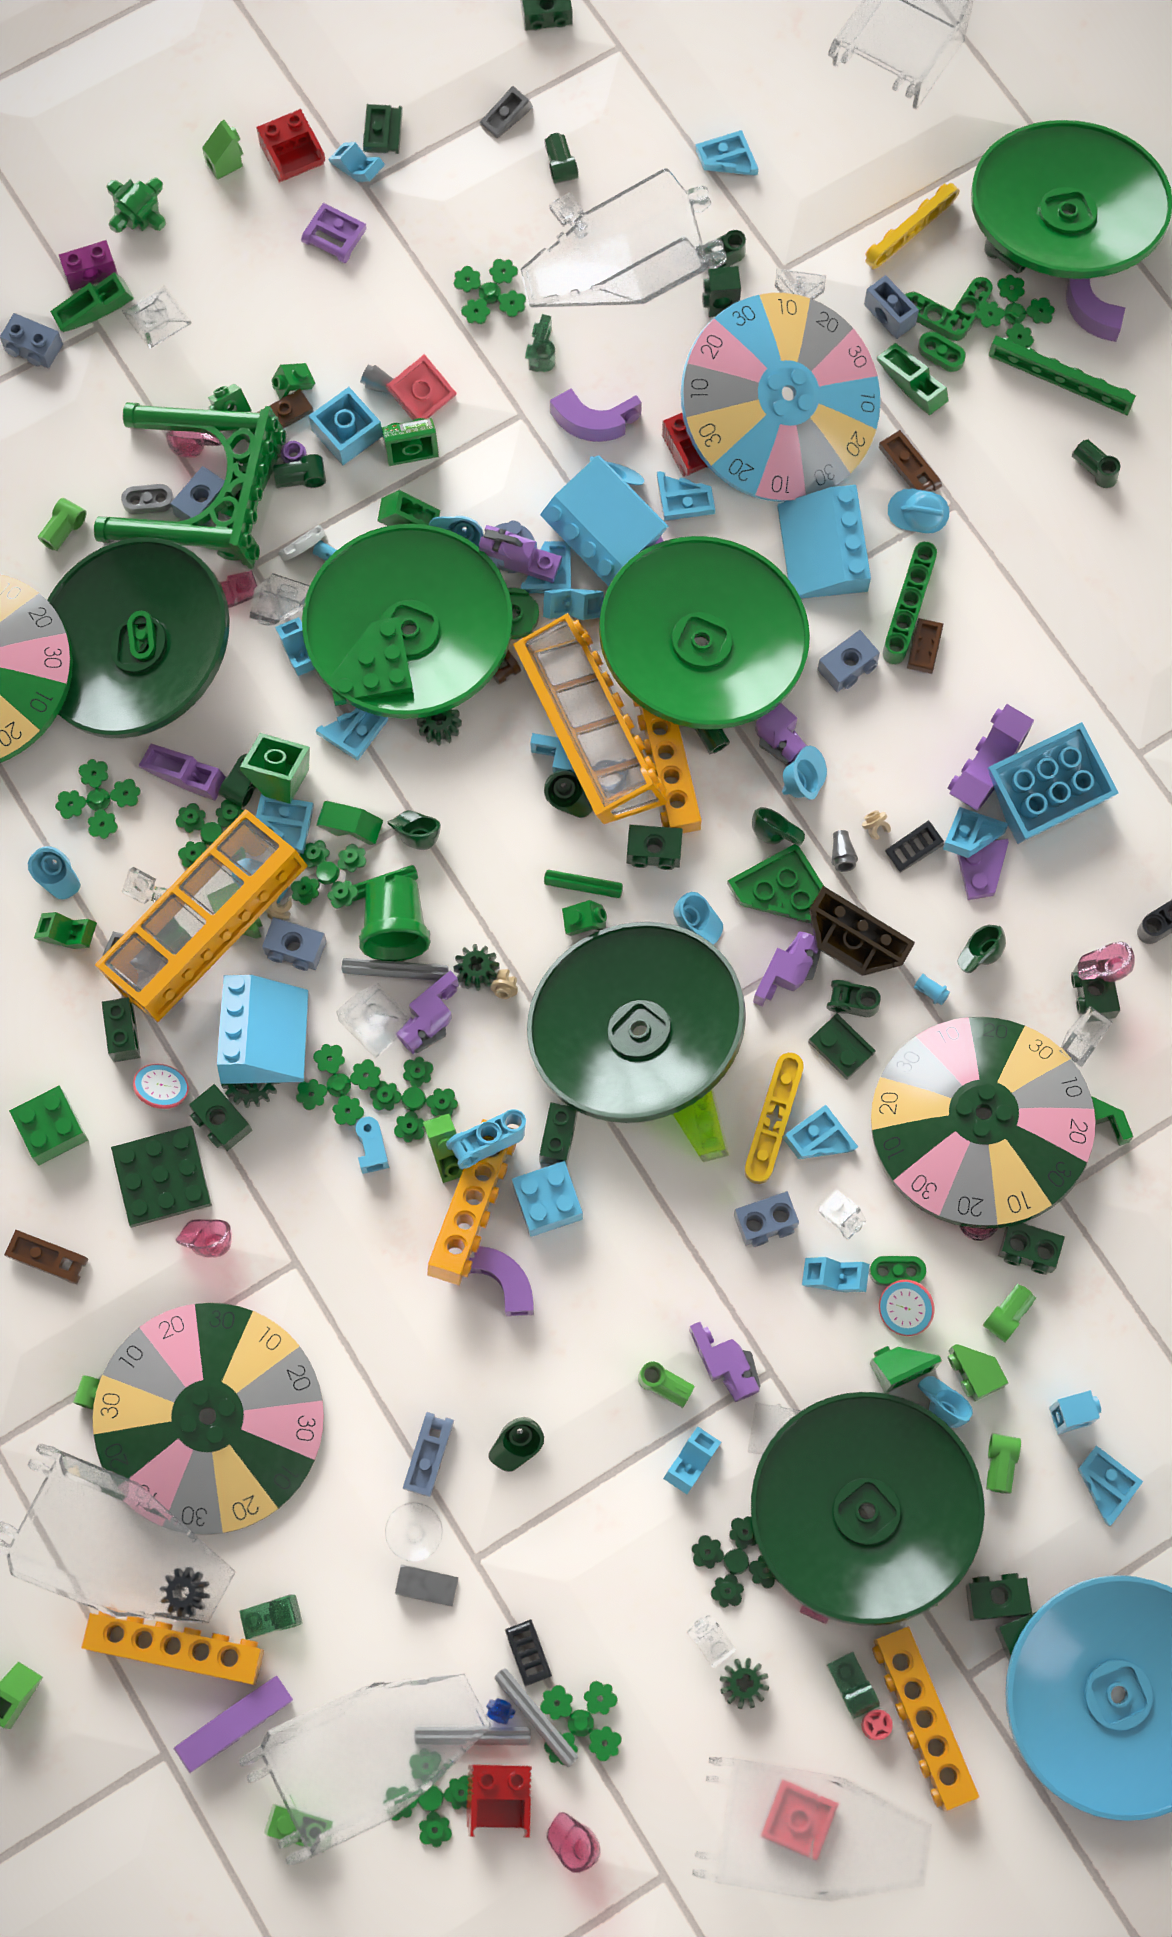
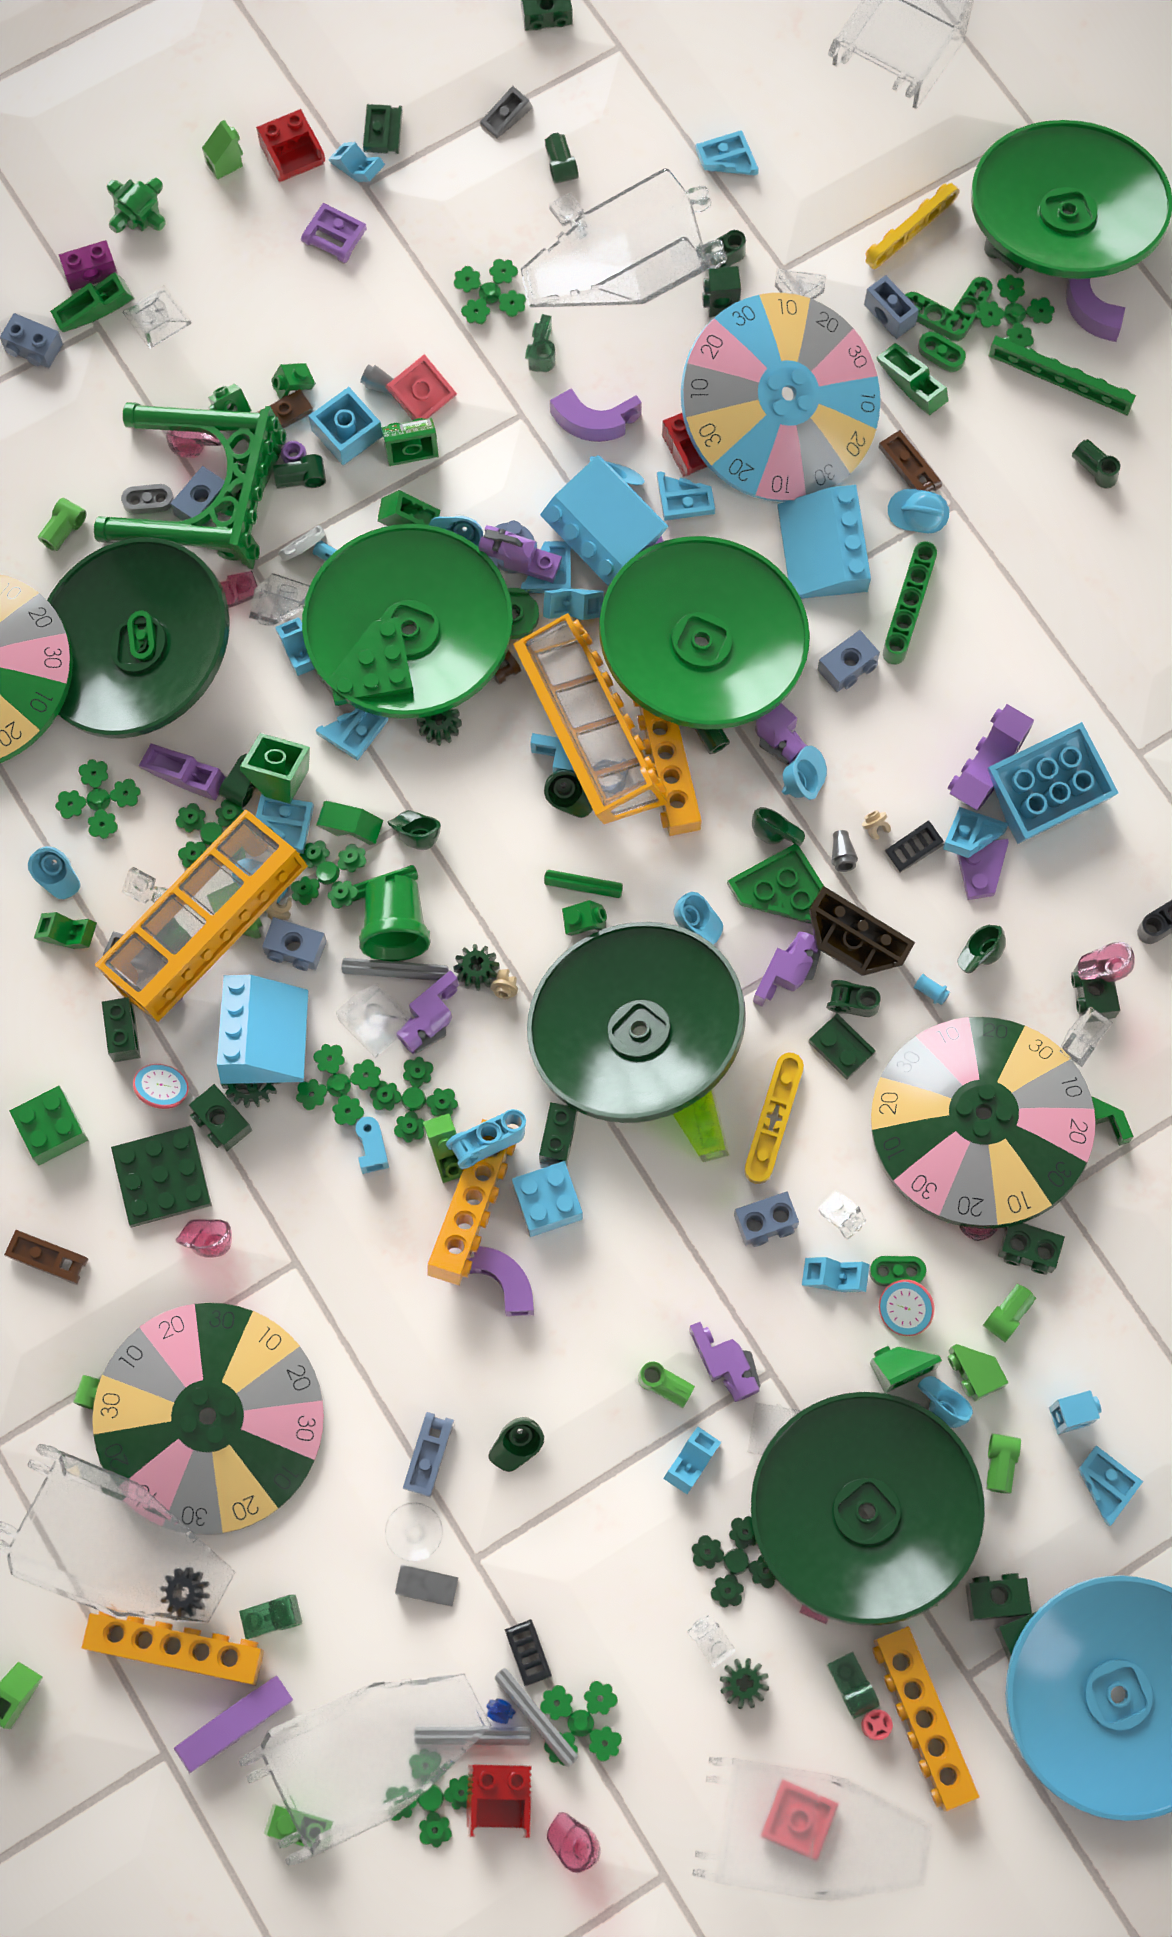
dark green brick [626,824,683,870] -> none
medium azure wing [782,1105,858,1159] -> none
reddish brown plate [907,618,944,674] -> none

